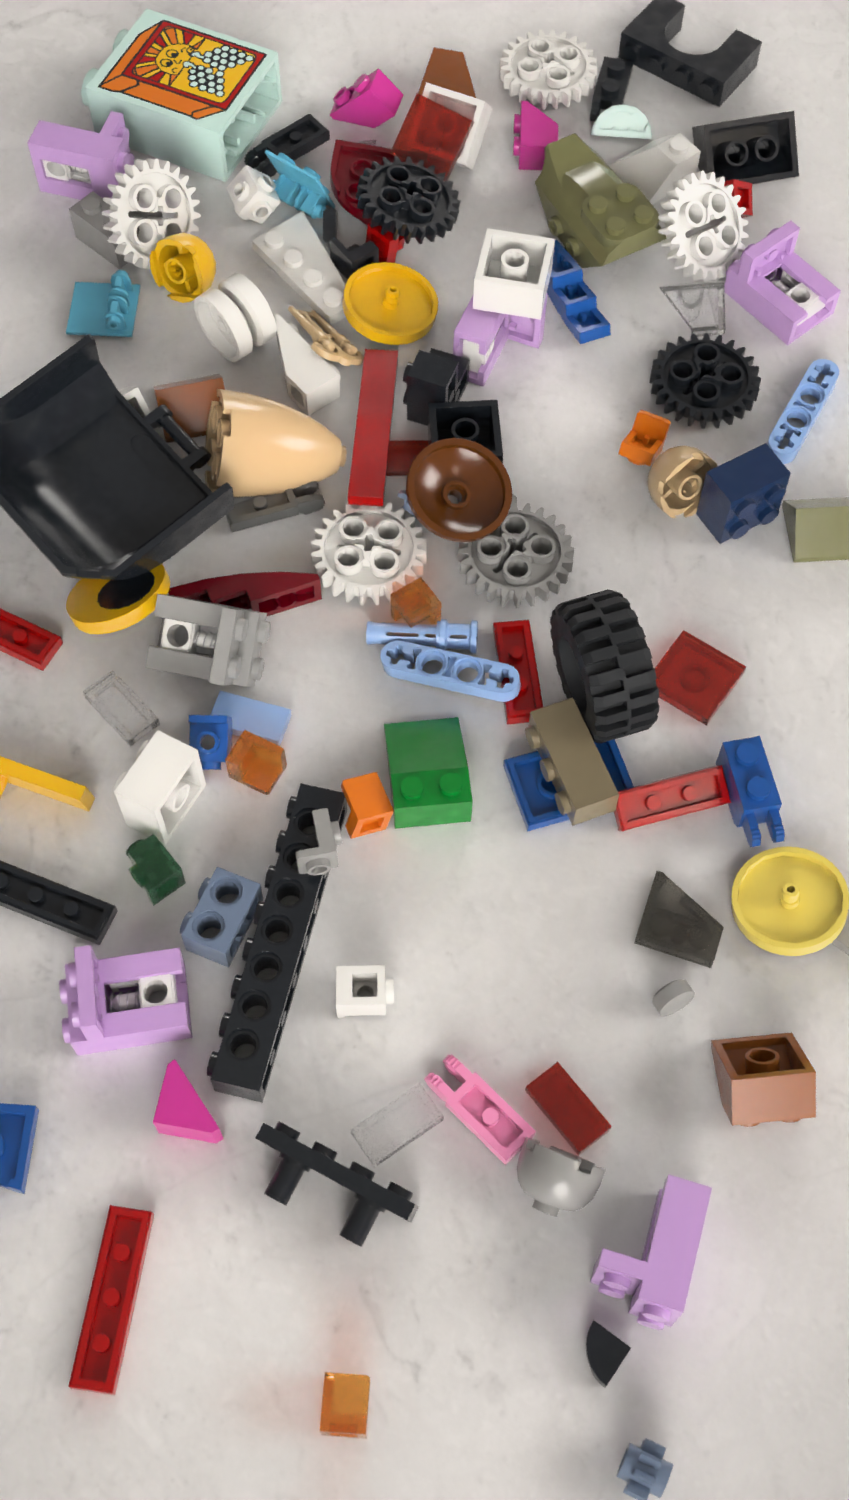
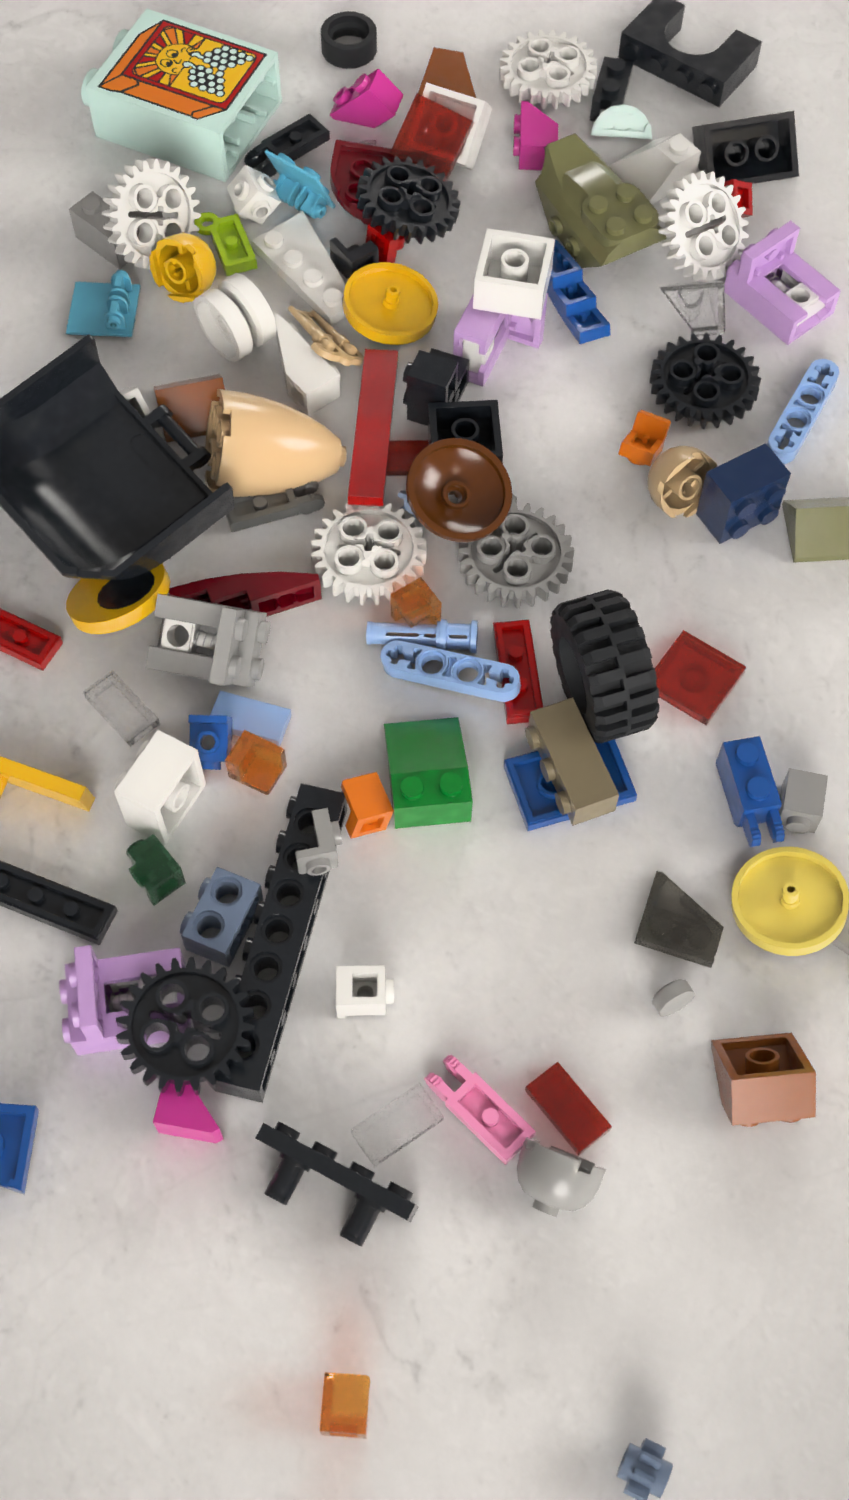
lavender brick [27,111,134,200] -> none
red tile [68,1205,154,1395] -> none
black tile [323,209,338,243] -> none
black tile [586,1321,631,1388] -> none
lavender brick [590,1174,712,1330] -> none
tile [614,765,731,831] -> none
none -> black gear [116,957,255,1096]
none -> lime hinge [194,212,257,276]
none -> black tyre [321,11,377,69]
none -> light grey brick [779,768,828,833]

